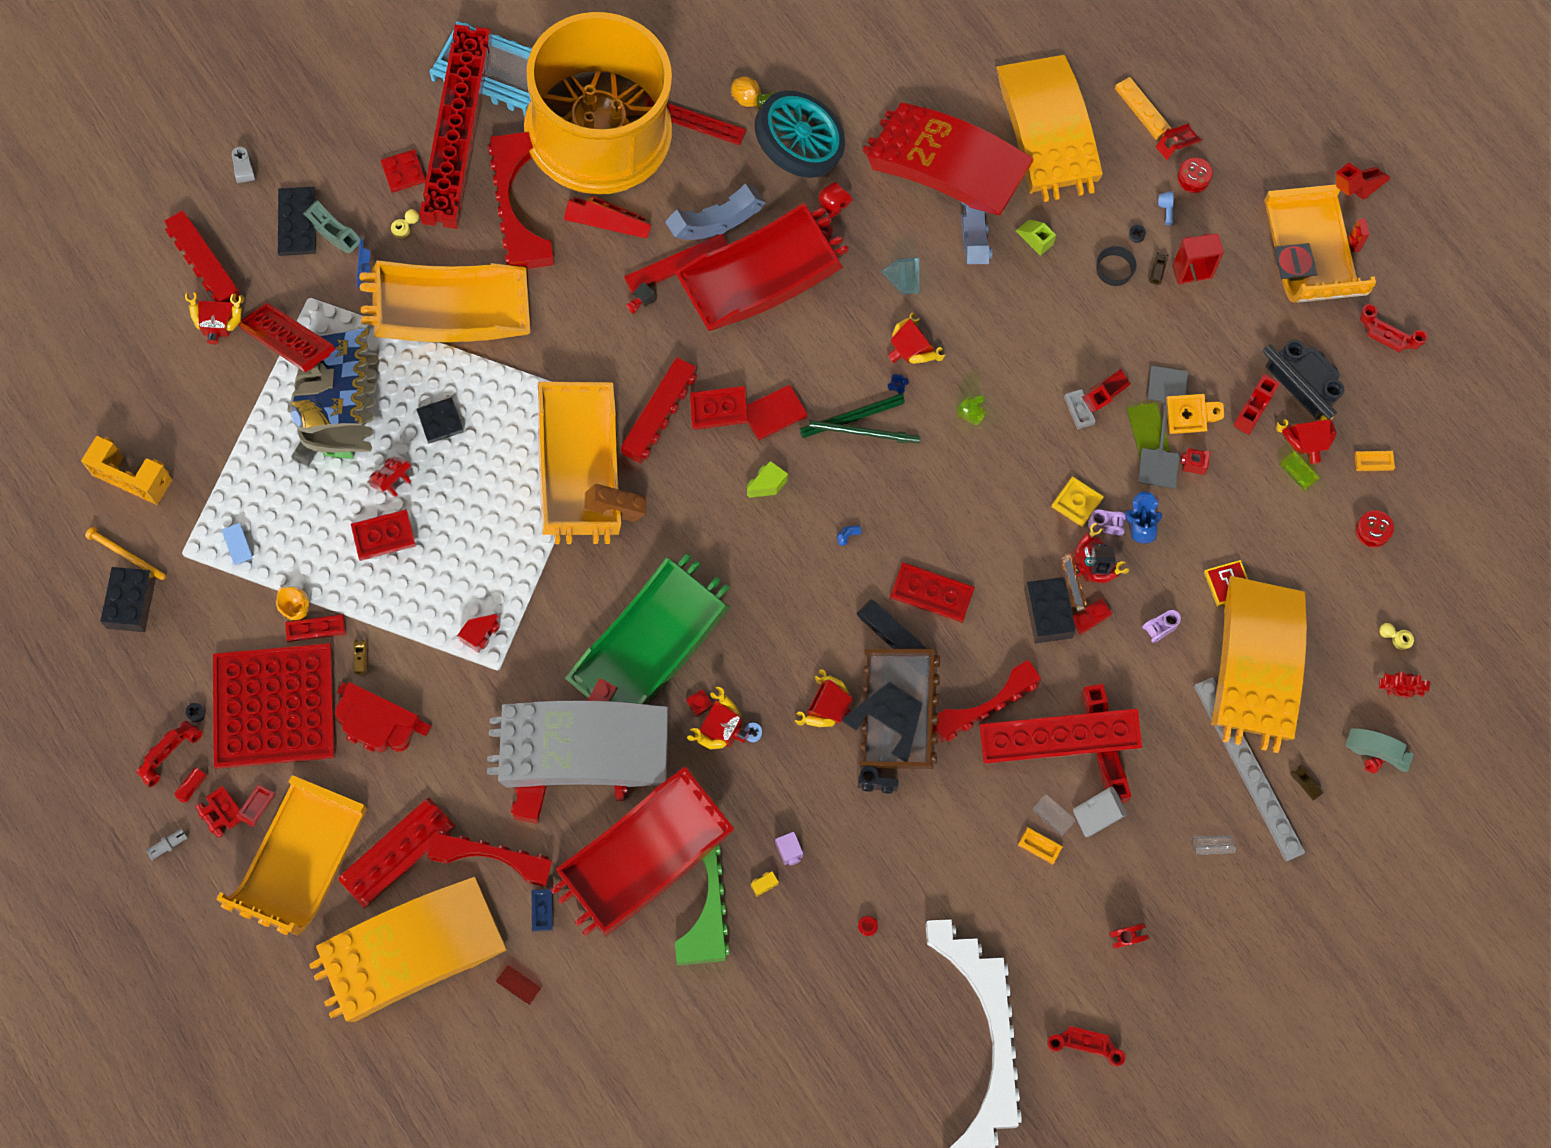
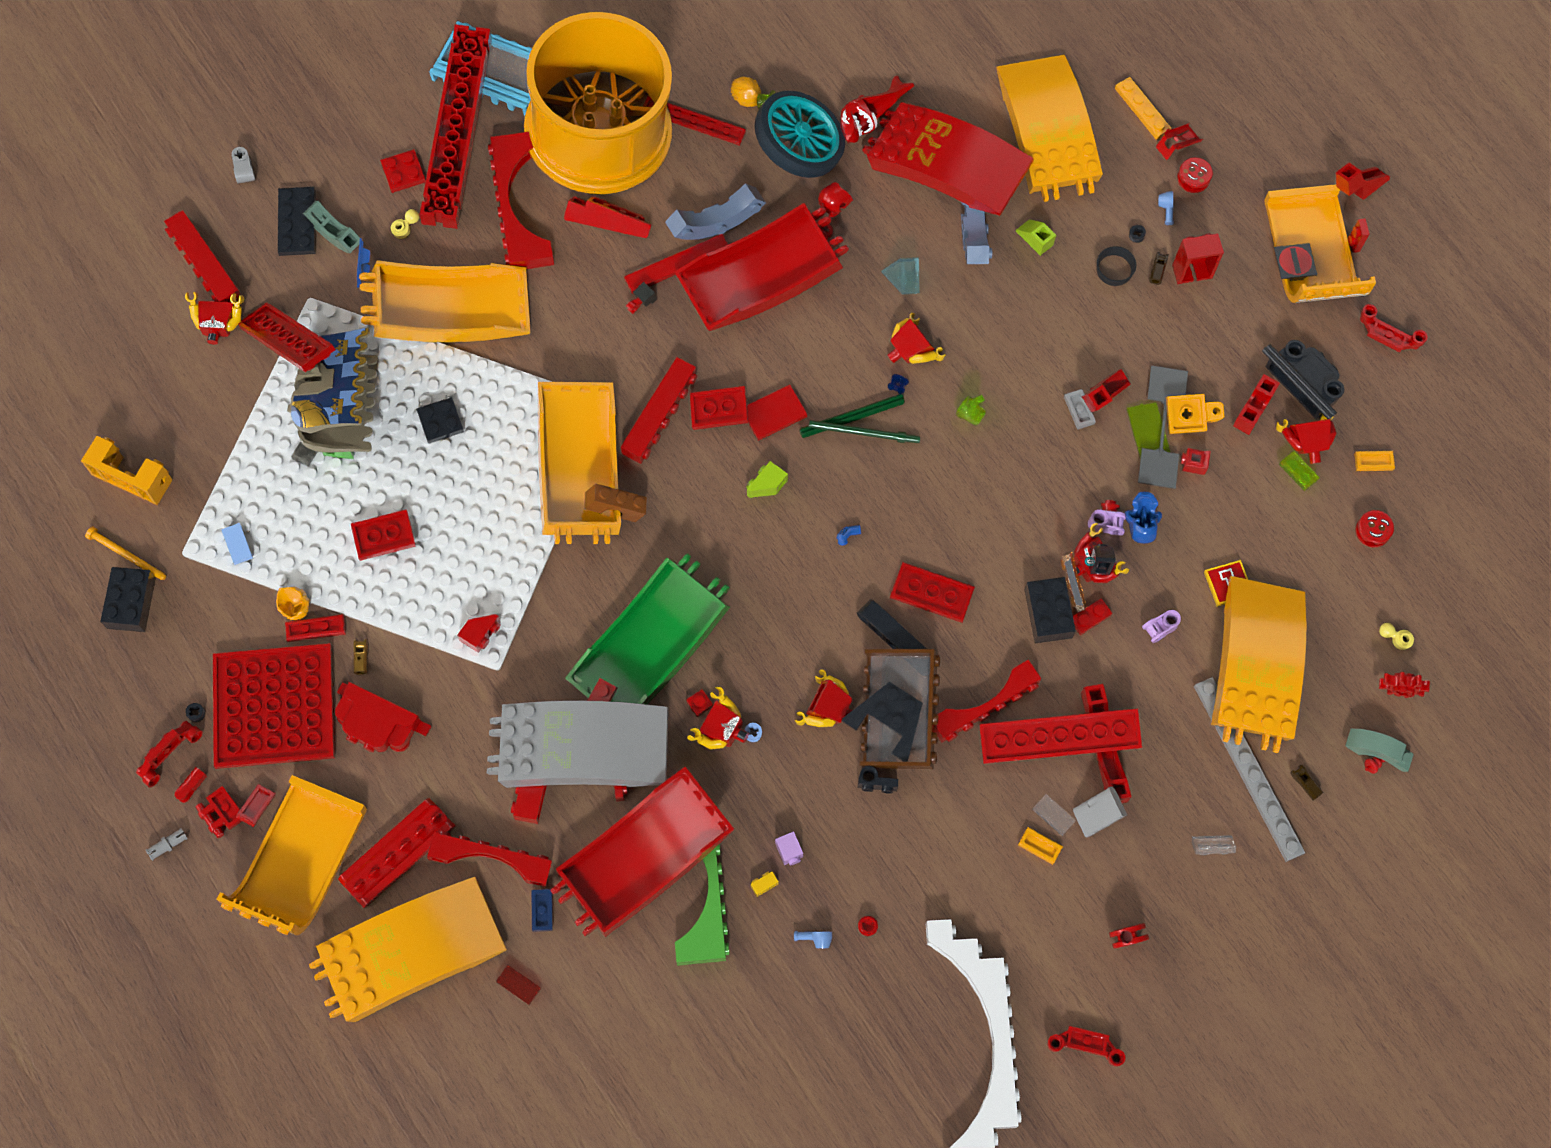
red plate [367,456,412,497] -> none
yellow tile [1051,476,1104,527] -> none
none -> medium blue bar [794,931,832,948]
none -> red piece [840,75,914,143]
none -> red plate [1101,500,1120,512]

